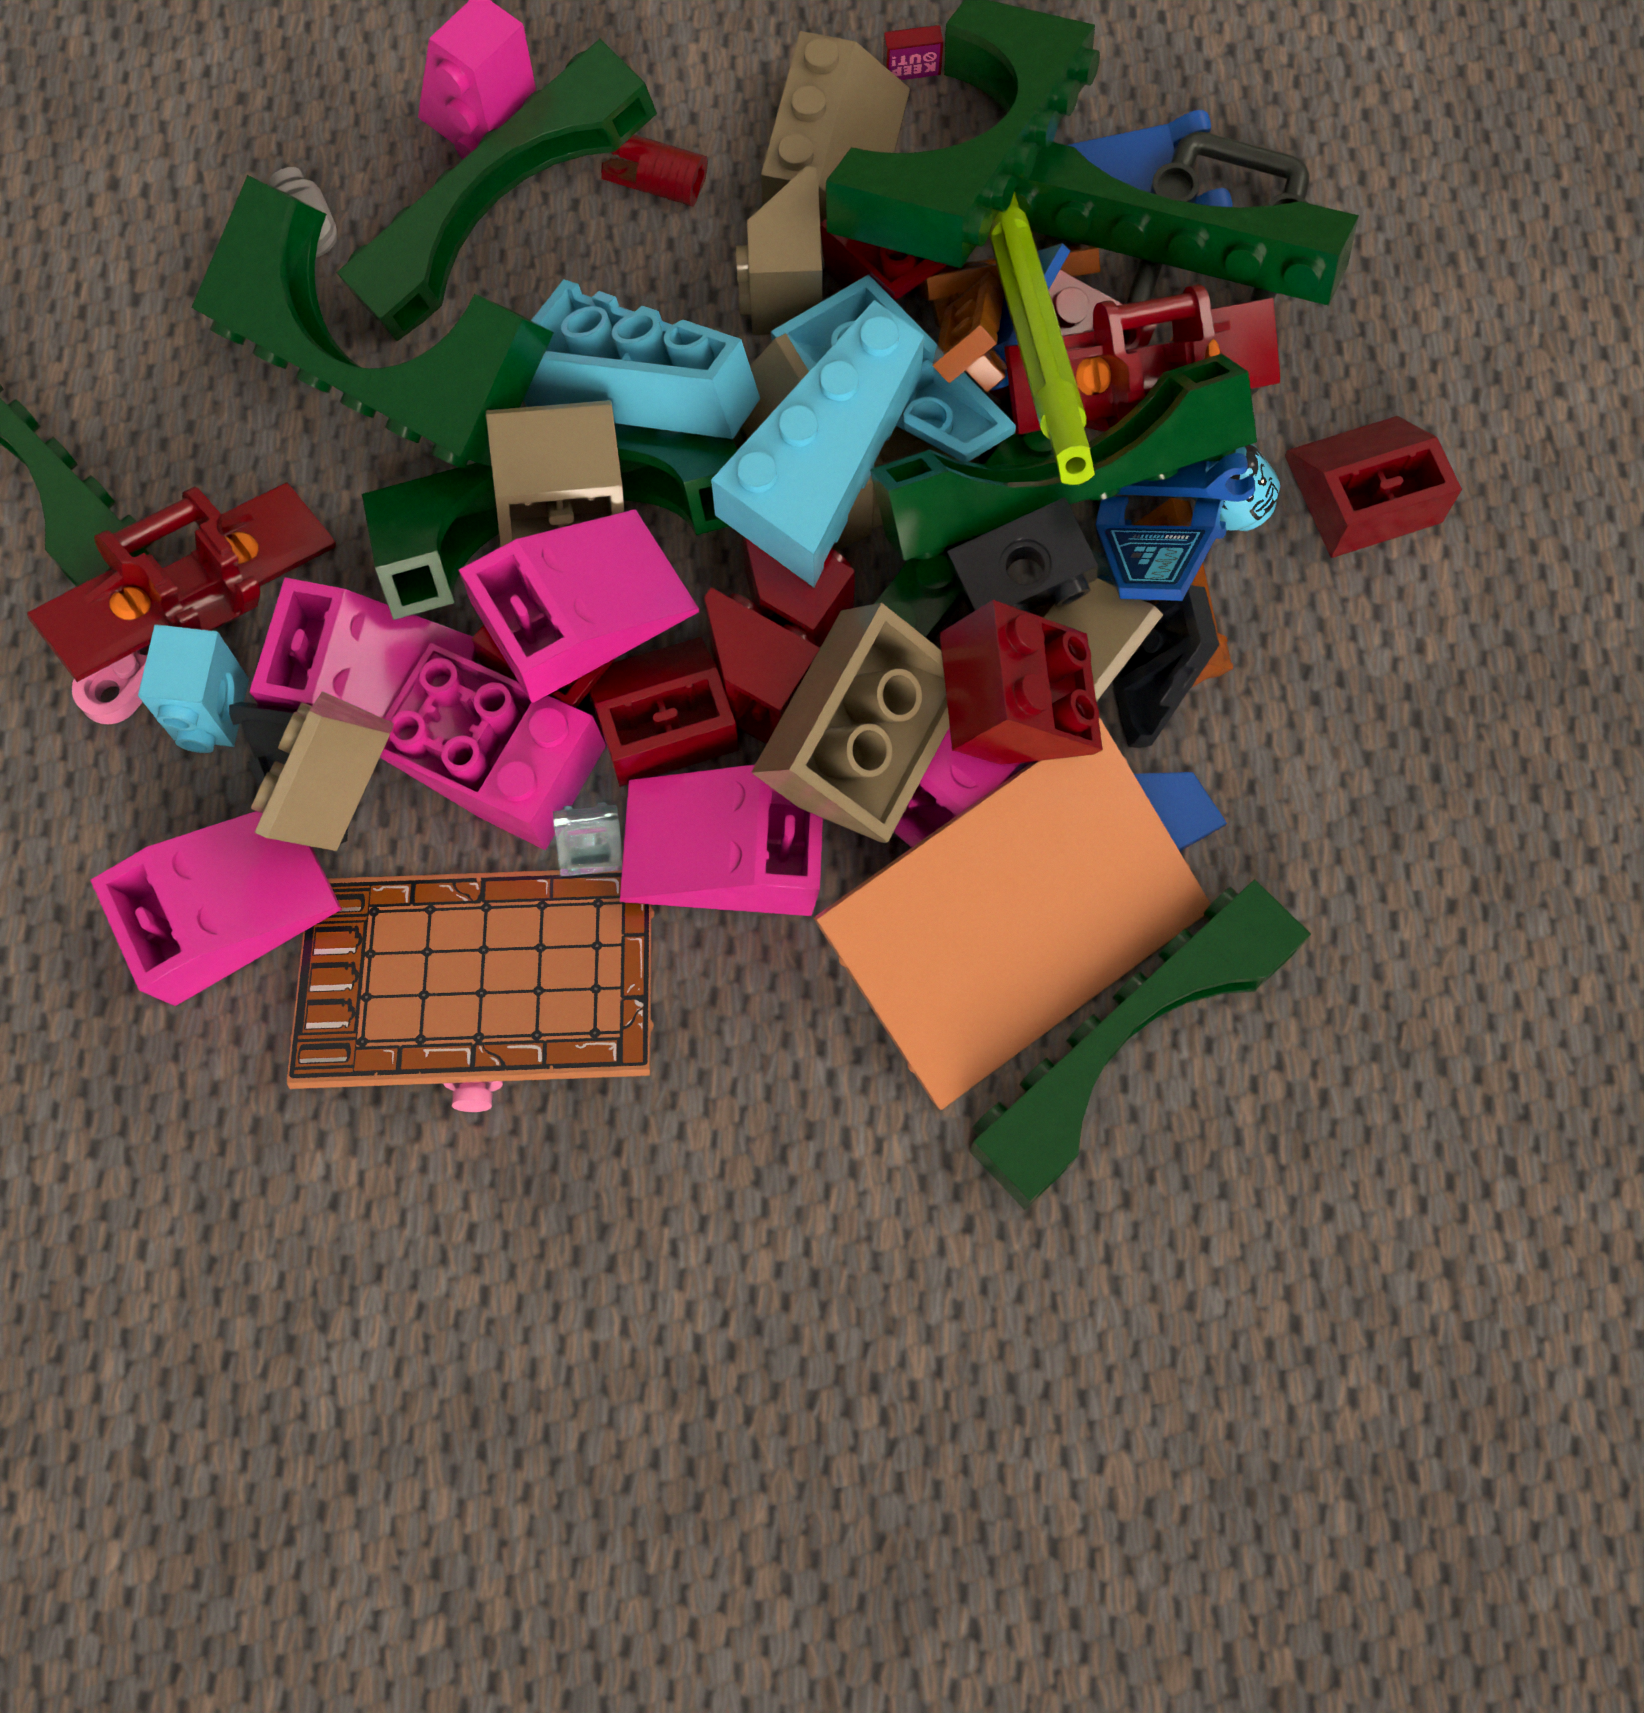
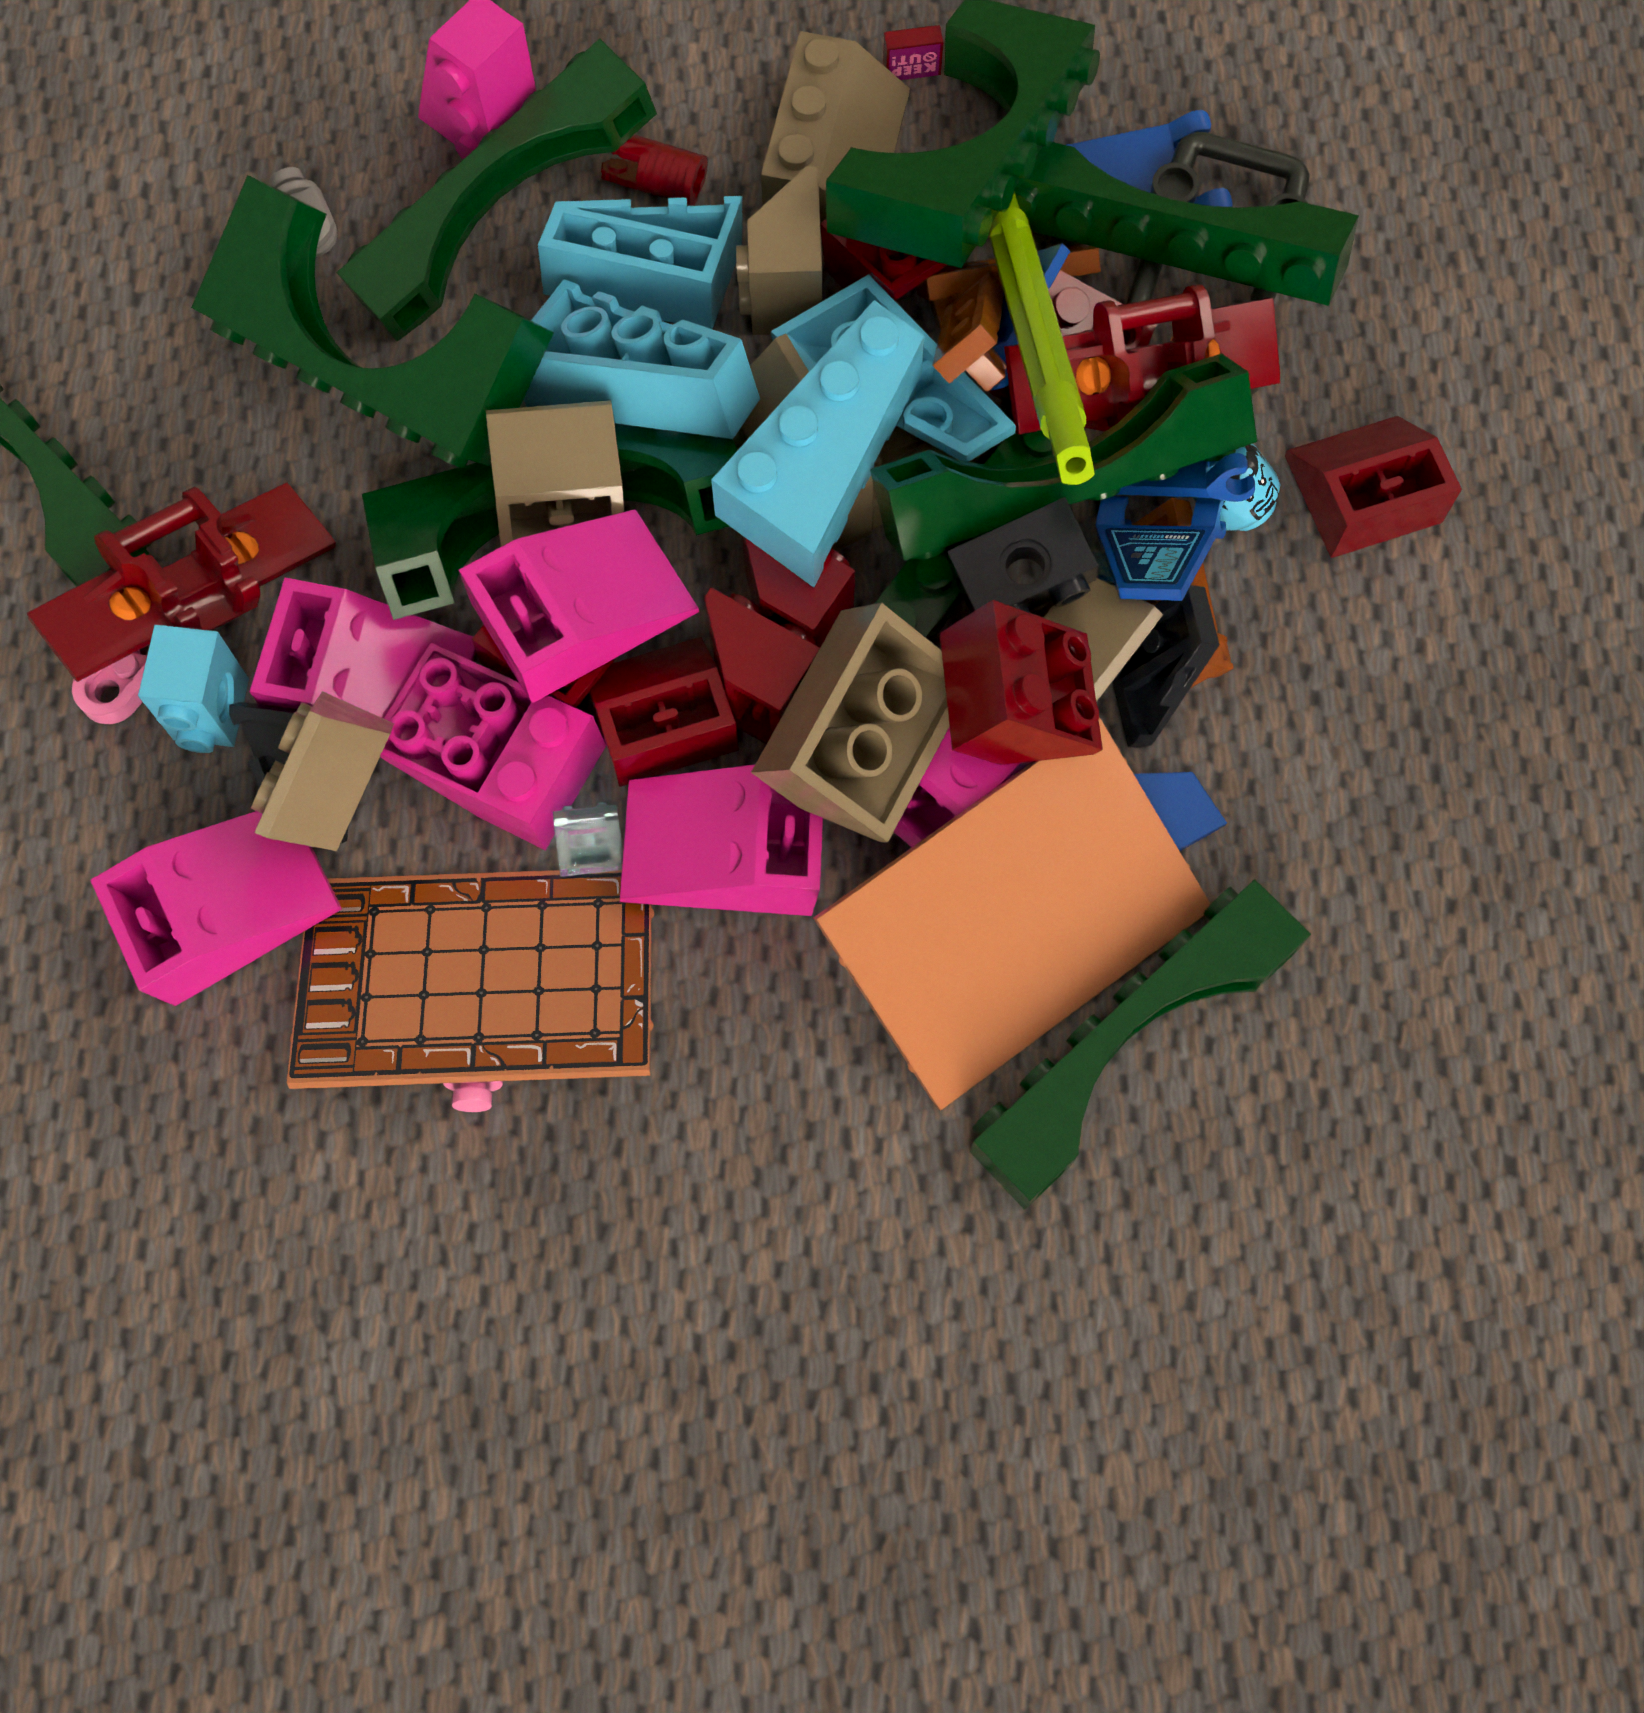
none -> medium azure wedge [538,196,742,329]

